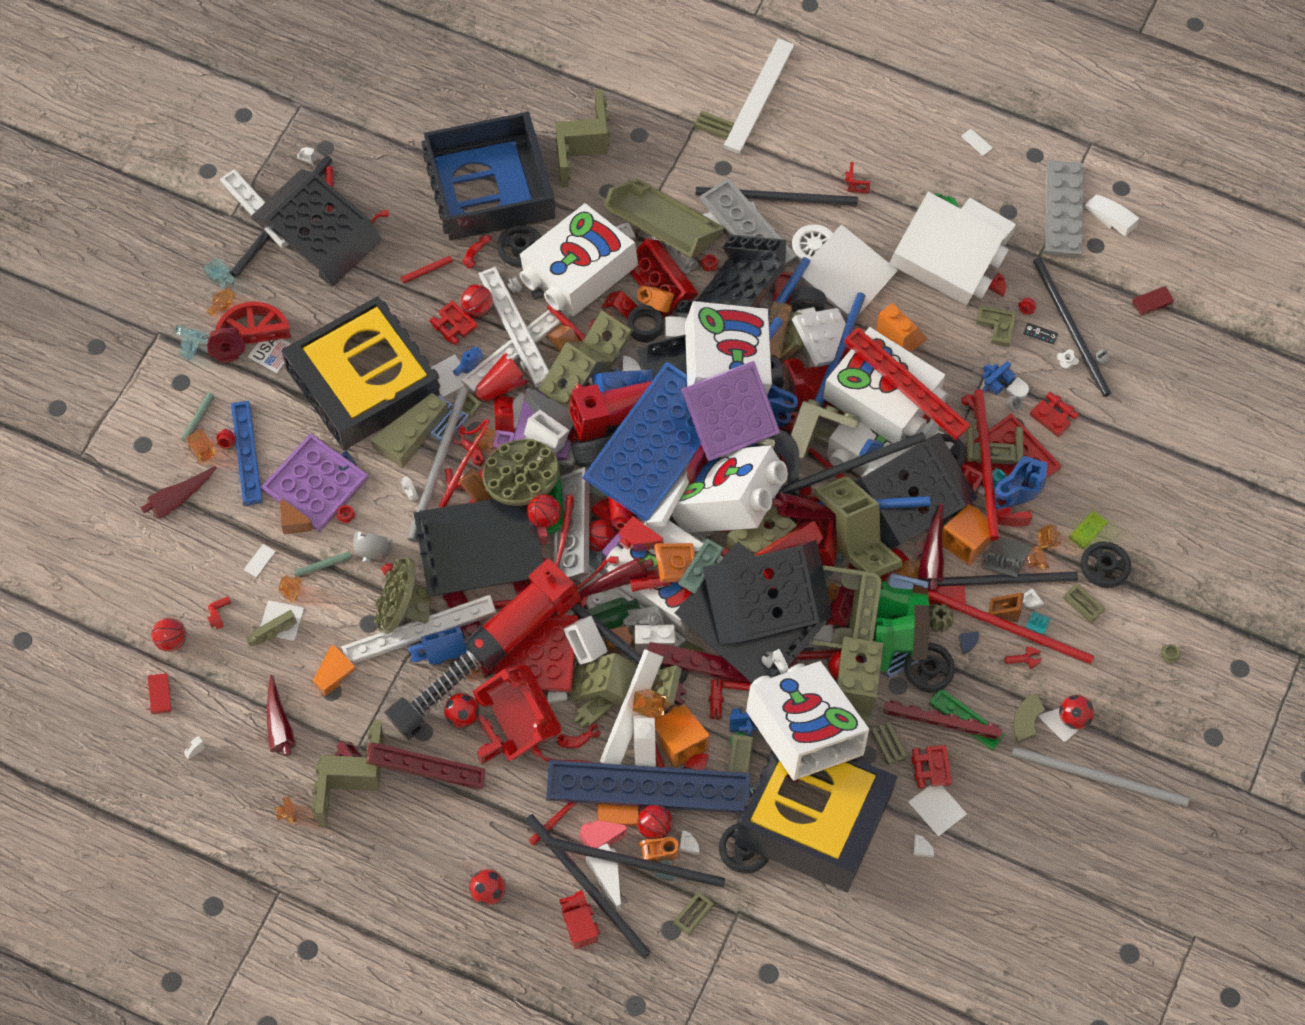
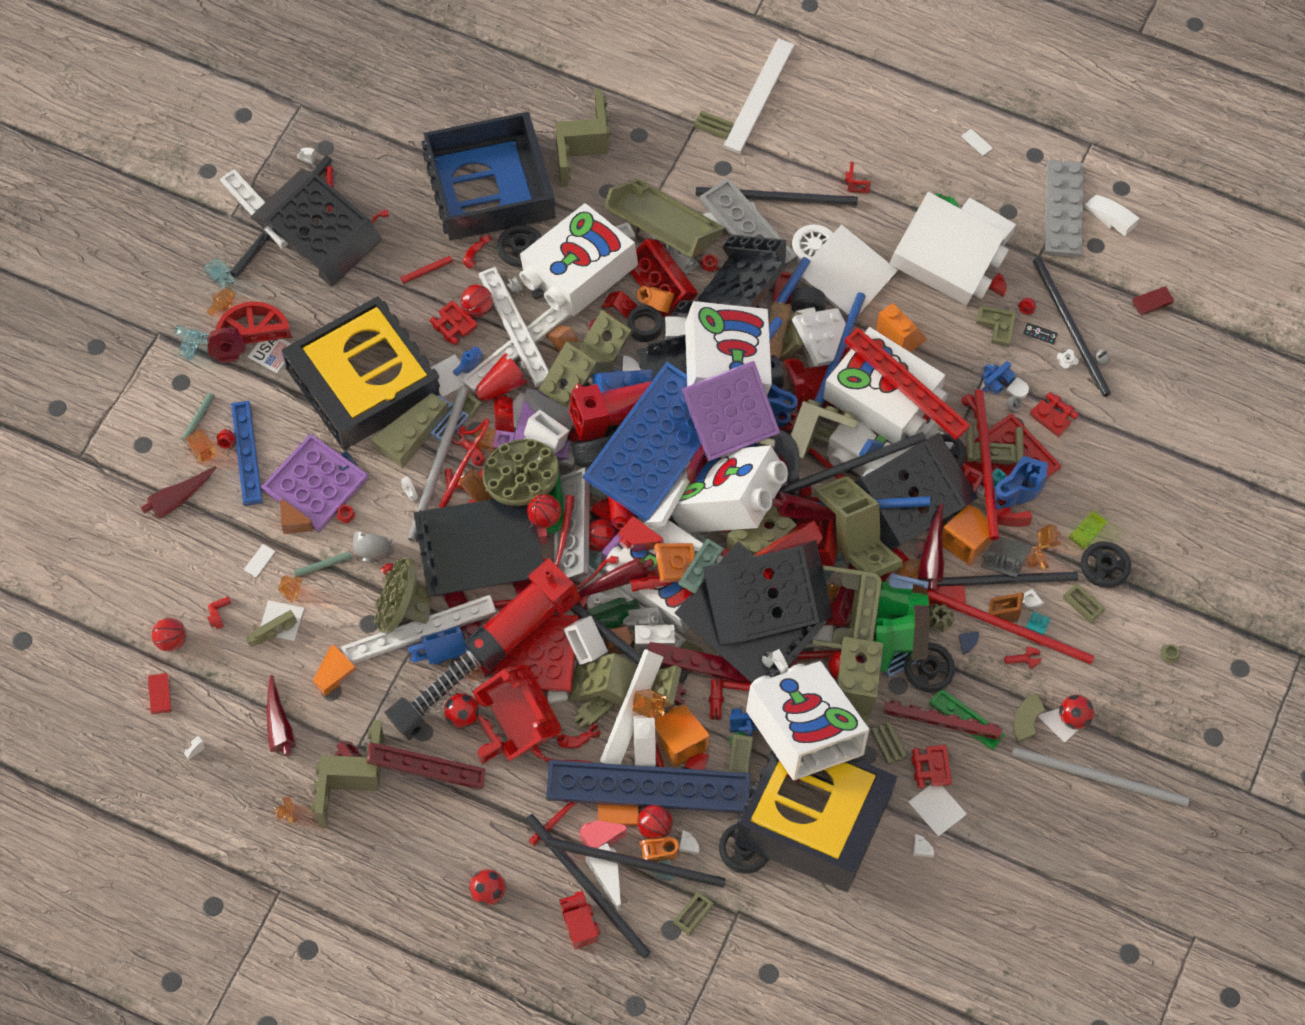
red bar [547,305,586,342] -> none

